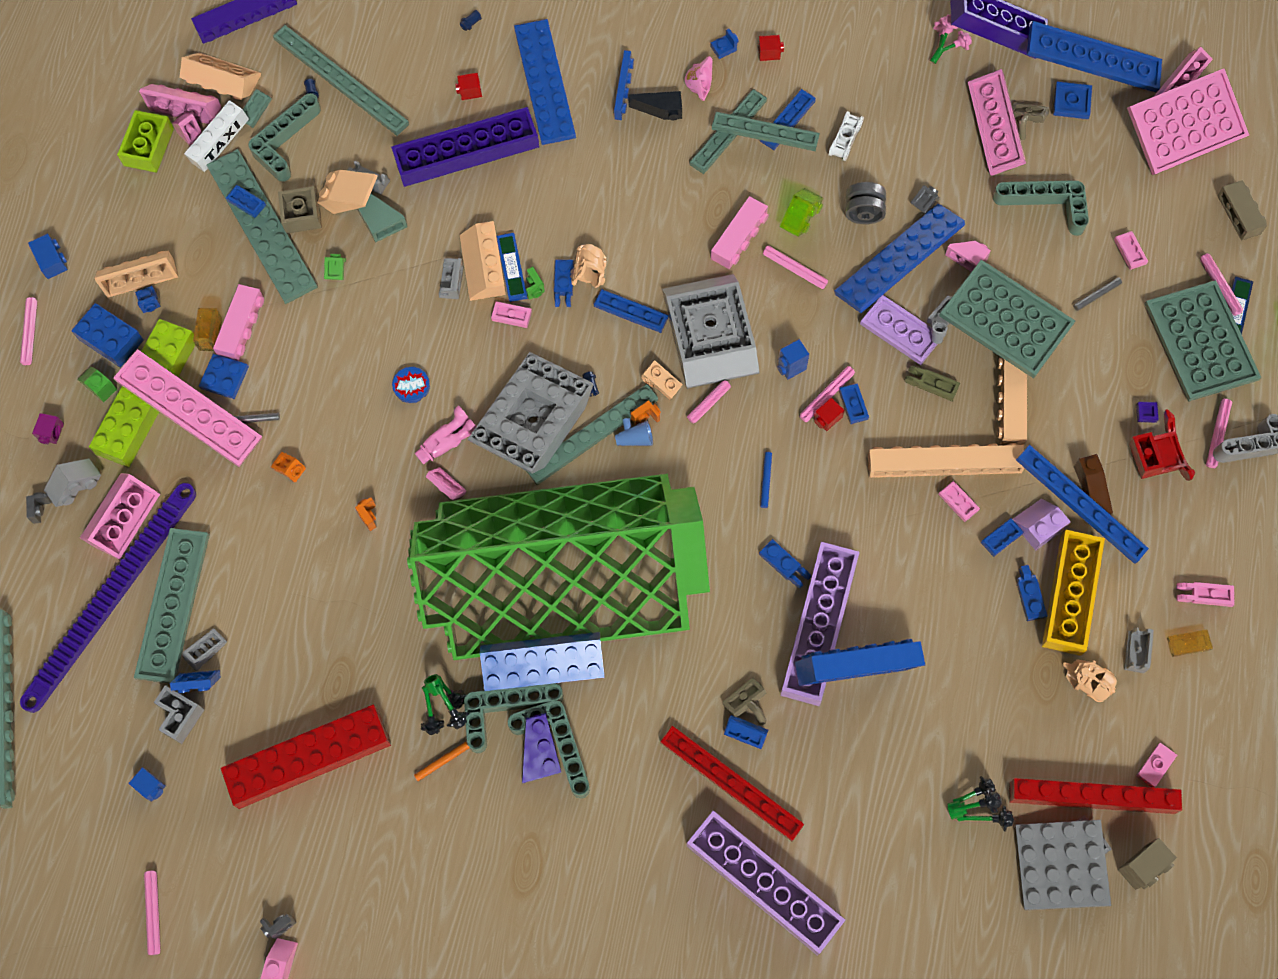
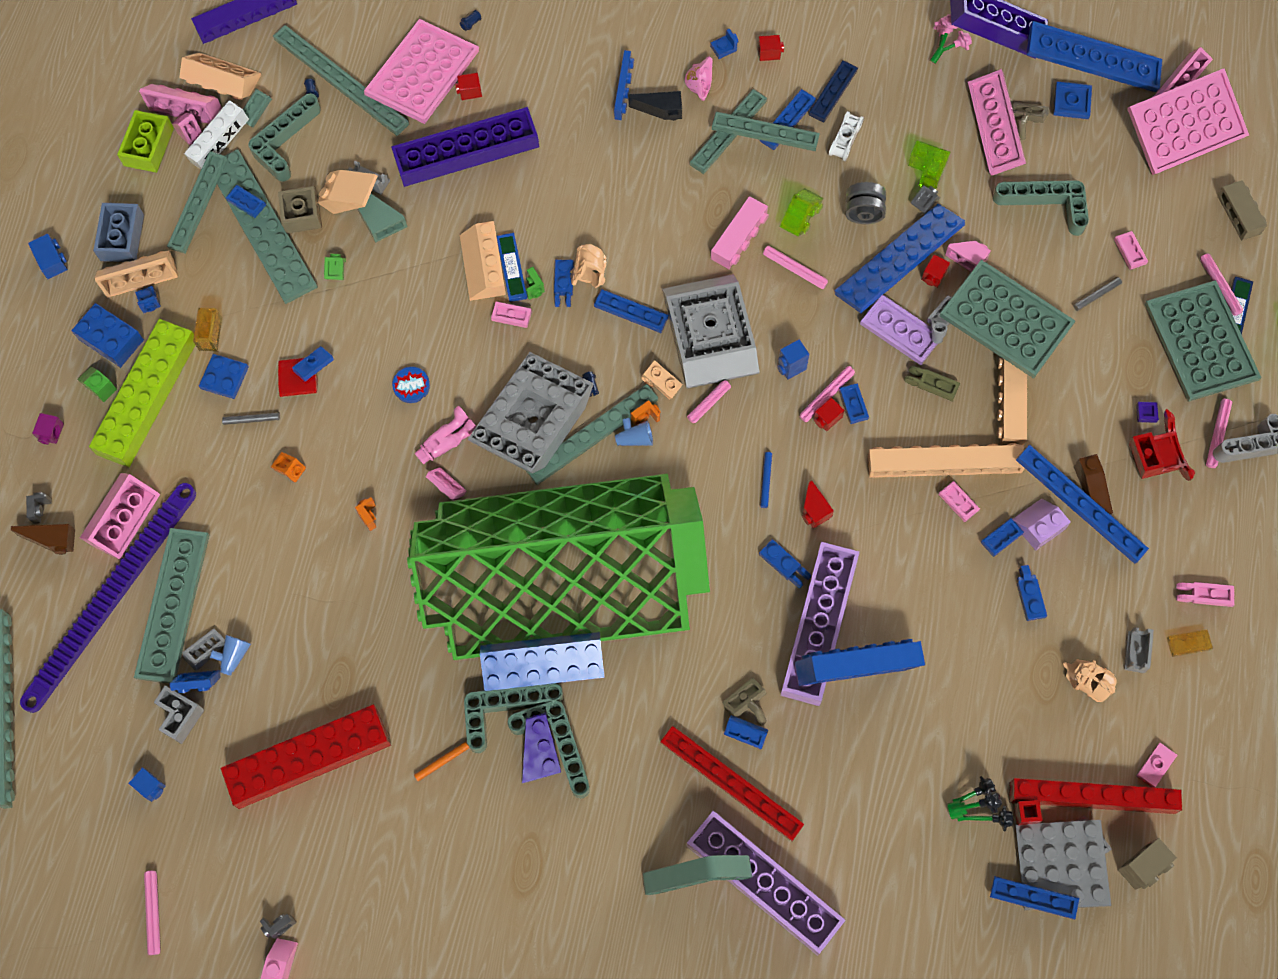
bright pink axle [20,297,37,366] -> none
light grey brick [44,459,101,507] -> none
bright pink plate [114,349,262,467] -> none
bright pink brick [213,284,264,361] -> none
plant [421,674,469,735] -> none
light grey hinge [439,258,464,299] -> none
blue plate [514,19,576,145] -> none
yellow brick [1042,530,1105,656] -> none
none -> reddish brown slope [11,524,75,555]
none -> sand blue brick [93,203,144,262]
none -> sand green plate [167,152,228,254]
none -> medium blue piece [210,635,251,676]
none -> red slope [278,358,318,397]
none -> blue plate [292,346,334,381]
none -> bright pink plate [364,19,479,124]
none -> sand green beam [643,855,752,895]
none -> red slope [802,481,834,529]
none -> dark blue tile [809,60,858,123]
none -> clear neon green brick [908,140,951,190]
none -> red brick [921,255,950,288]
none -> blue tile [990,876,1080,920]
none -> red brick [1014,800,1042,825]

